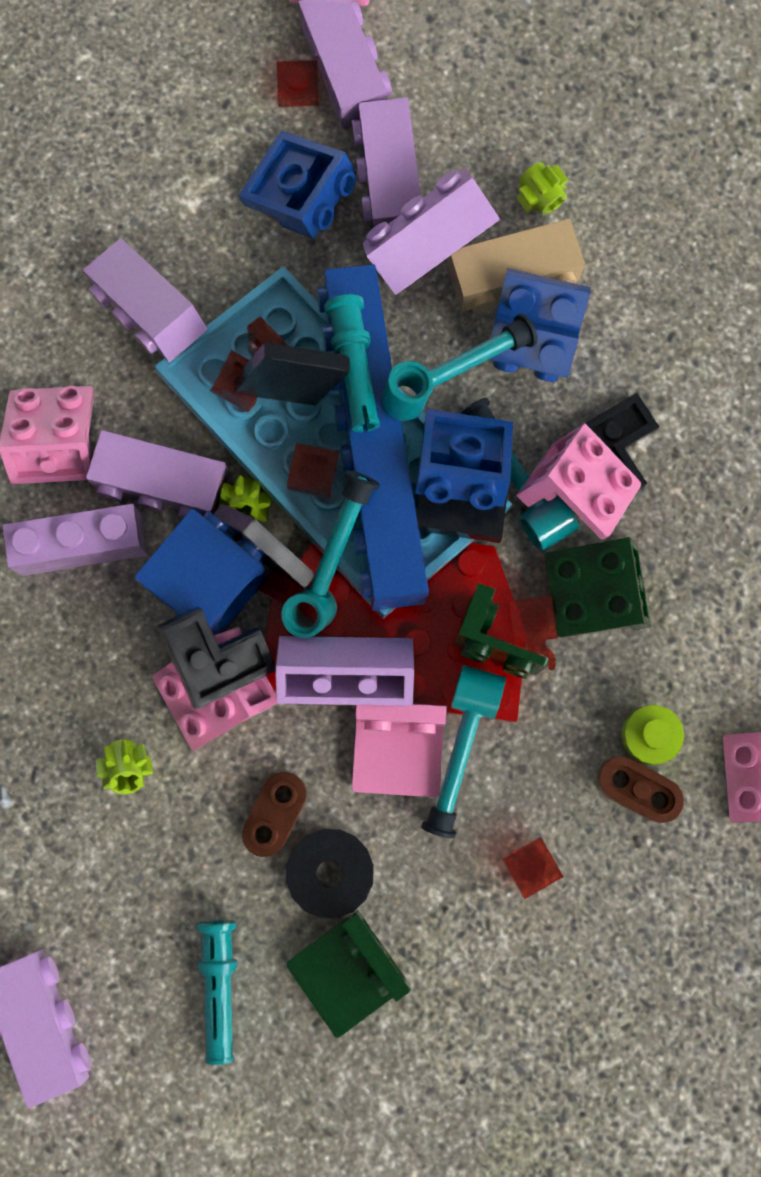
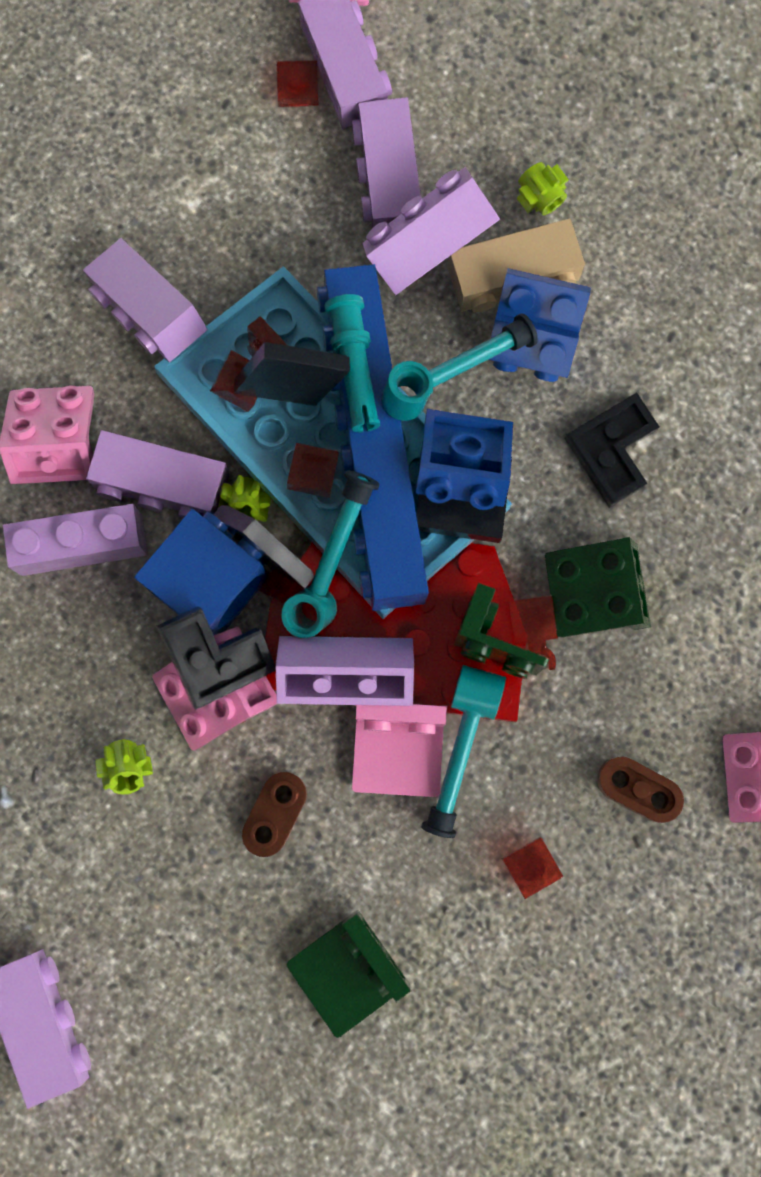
teal pin [196,920,238,1065] -> none
blue plate [238,131,356,239] -> none
black tile [286,829,374,919] -> none
teal piece [461,398,579,552] -> none
bright pink bracket [517,423,641,539] -> none
lime piece [621,705,685,765] -> none

